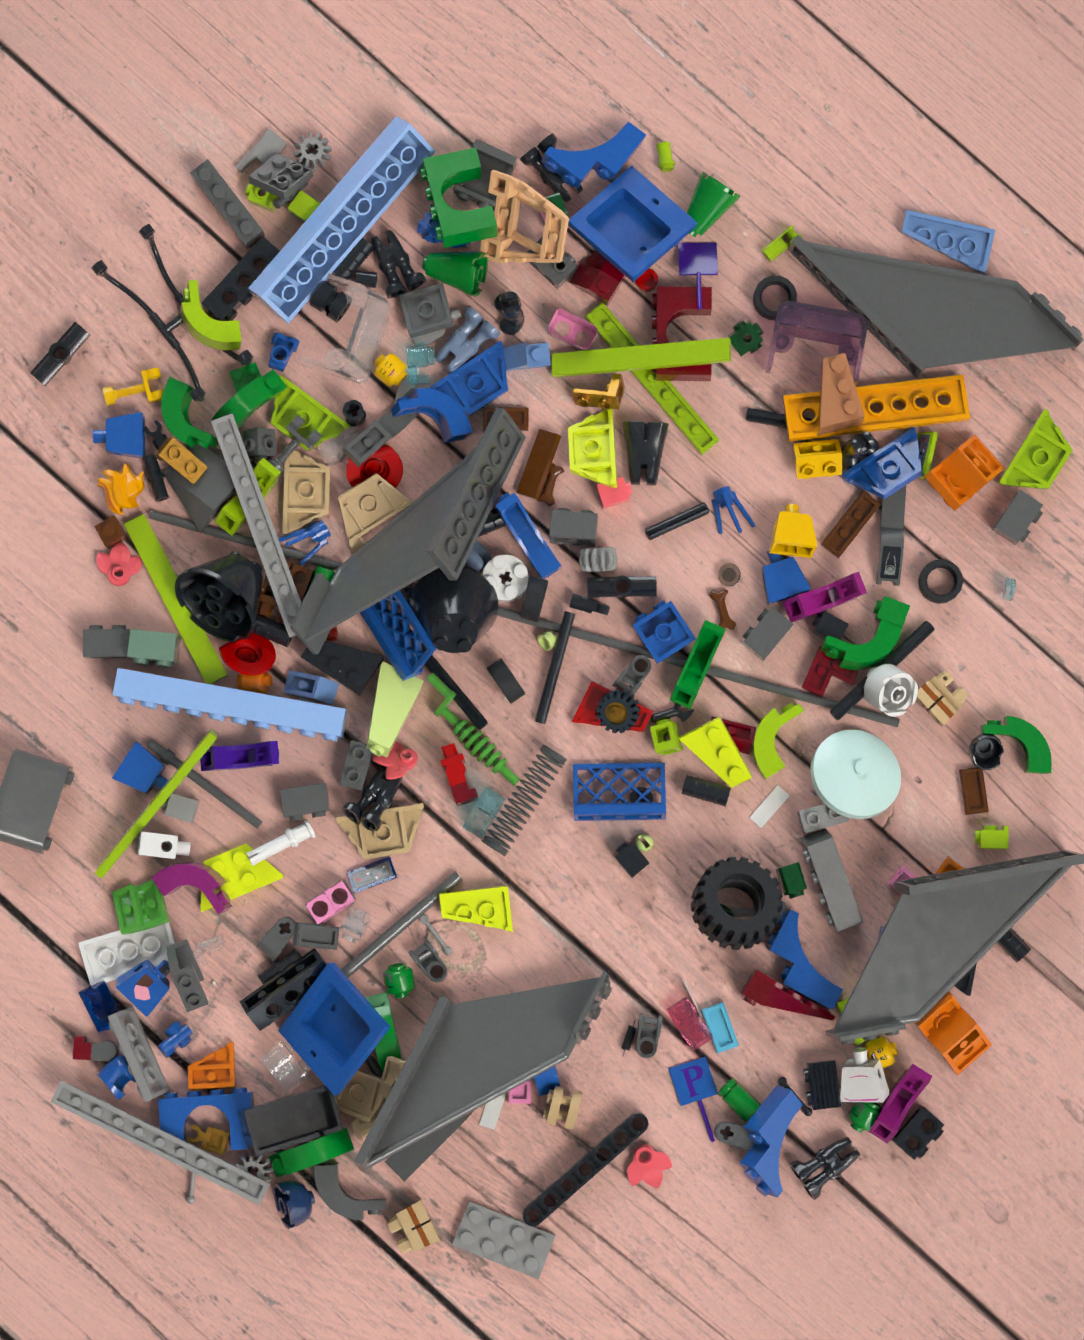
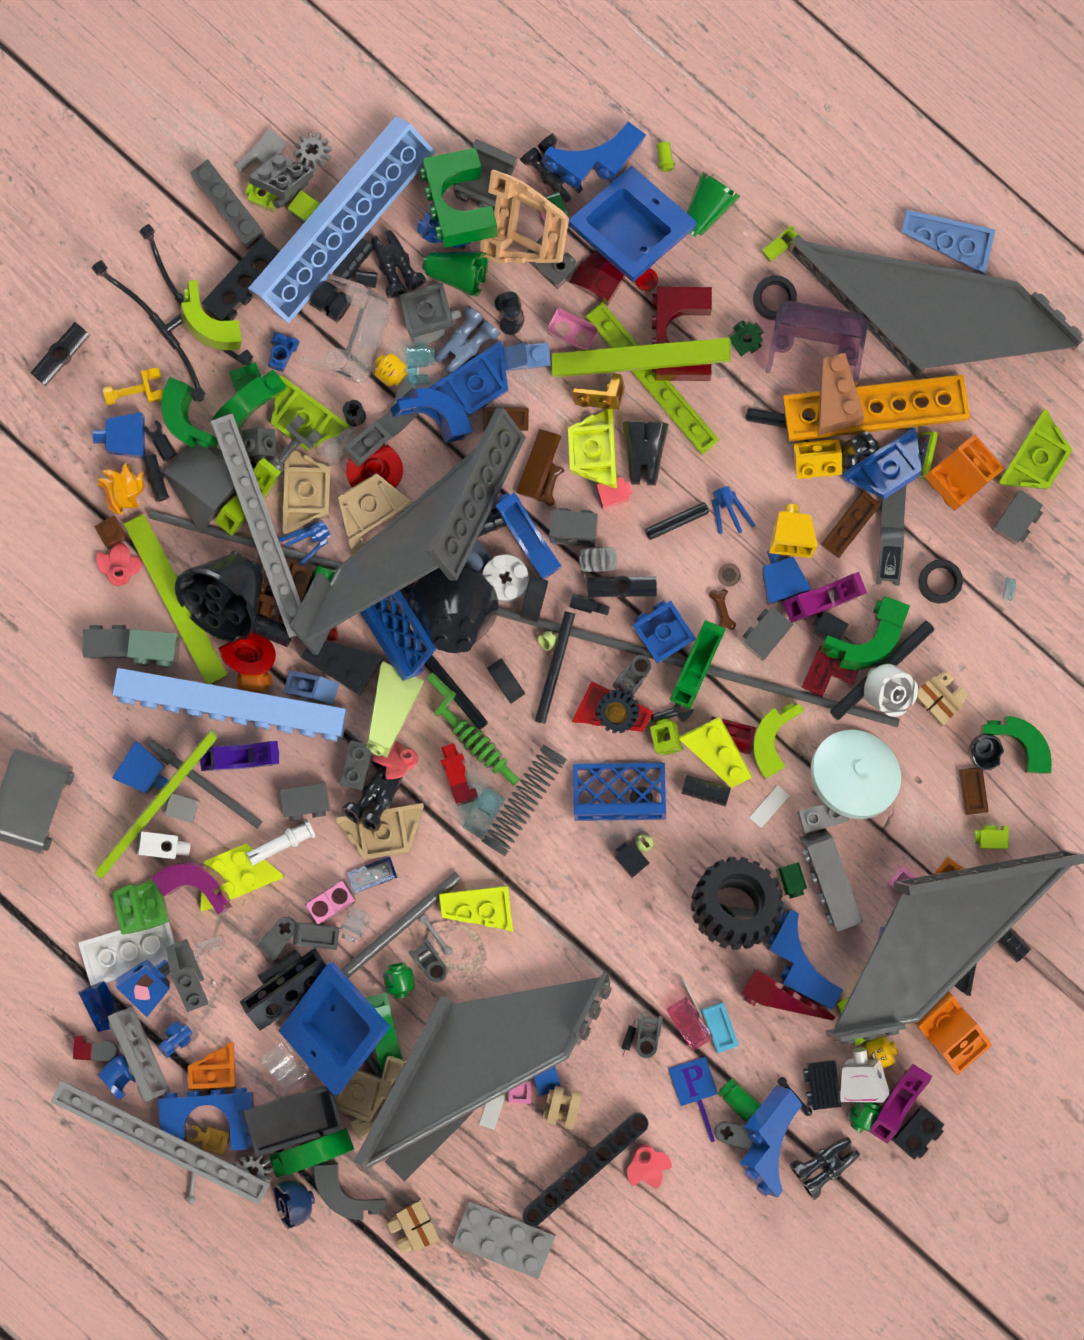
pearl gold bracket [154,437,207,484] -> none
dark purple piece [678,243,718,310] -> none

